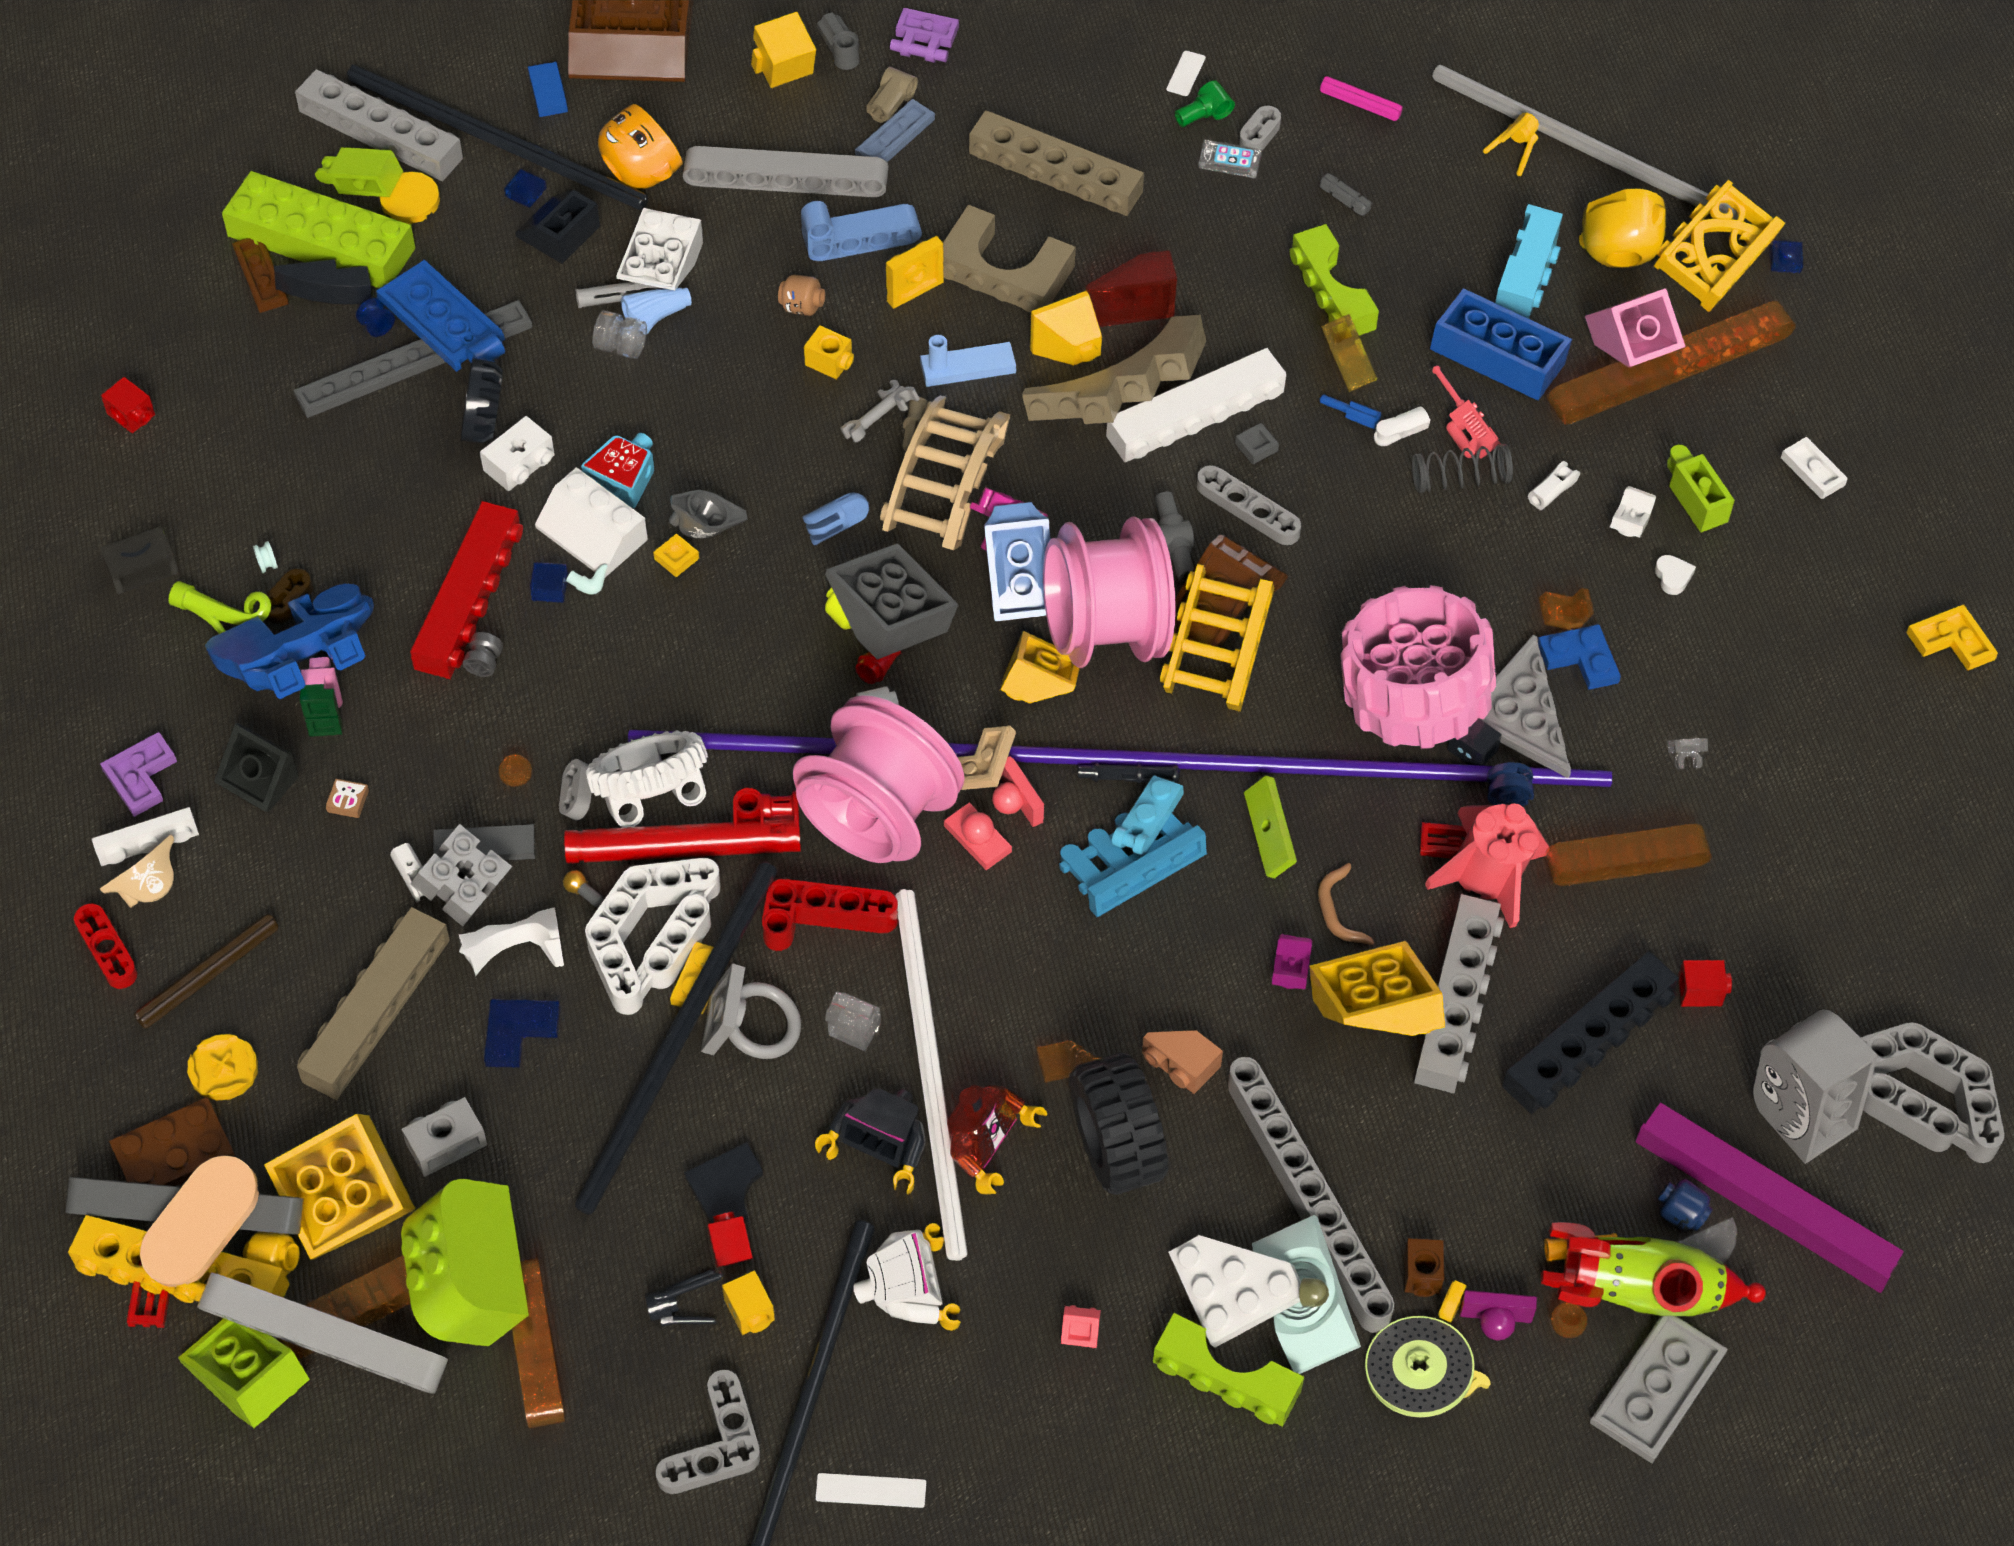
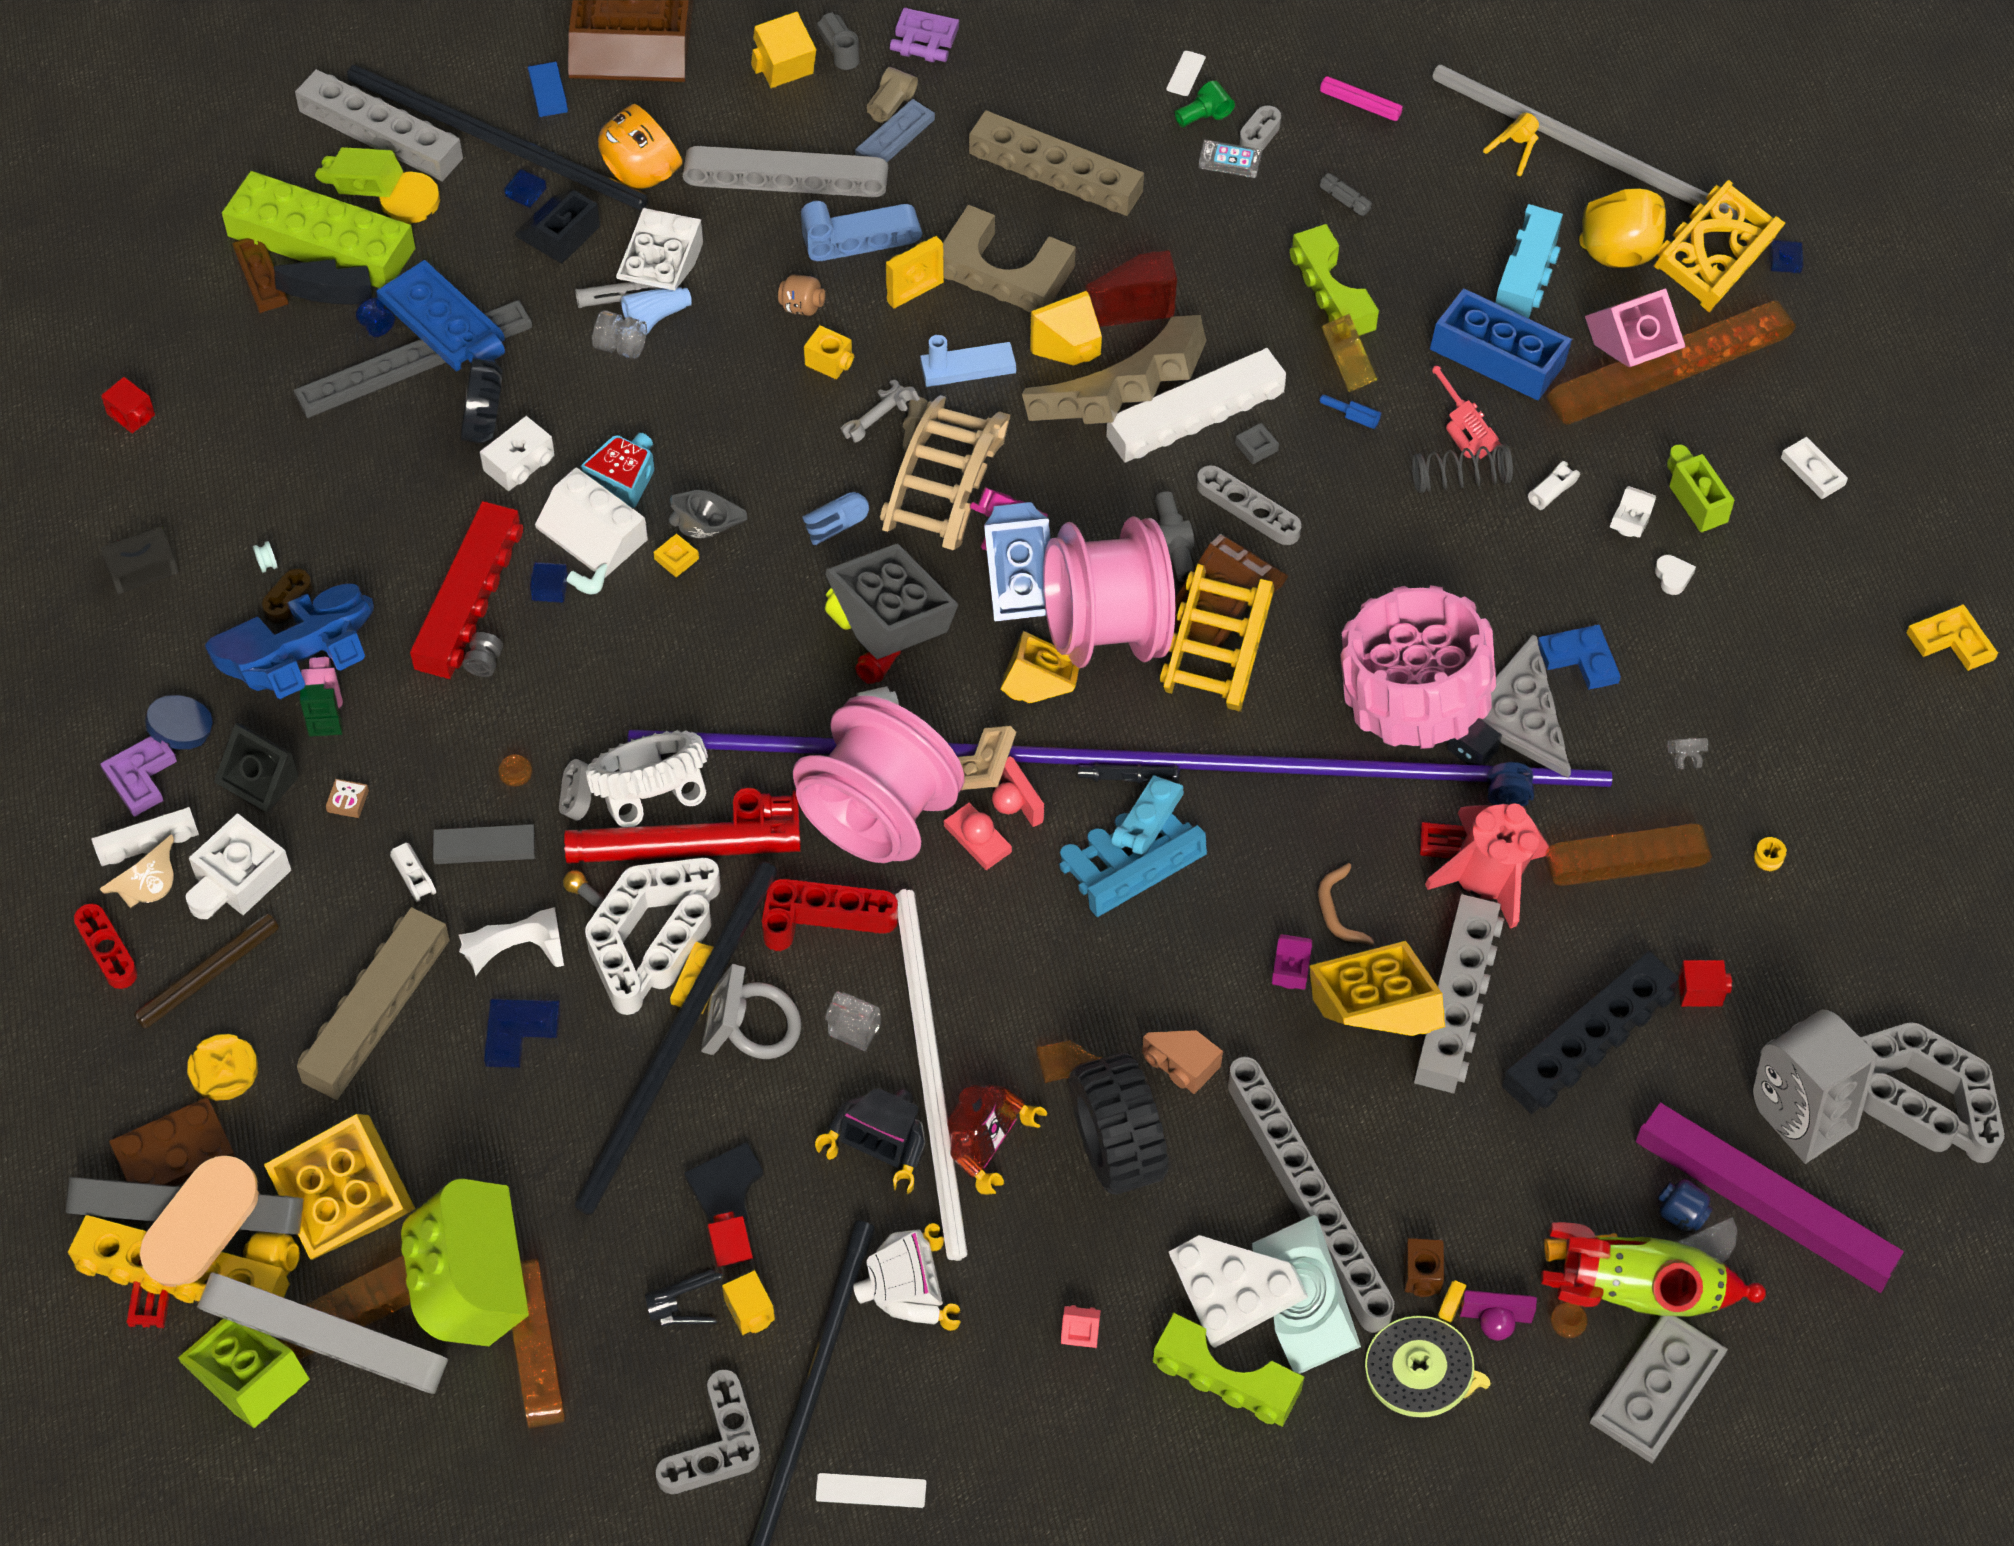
lime plant [169,581,271,634] -> none
light grey brick [402,1097,487,1177] -> none
light grey brick [410,824,512,926] -> none
lime tile [1244,776,1297,878] -> none
olive hinge [1299,1278,1329,1307] -> none
white bar [1374,406,1430,446] -> none
clear orange bracket [1539,588,1594,630] -> none
none -> dark blue tile [145,695,213,749]
none -> white brick [186,813,291,919]
none -> yellow bush [1754,837,1787,871]

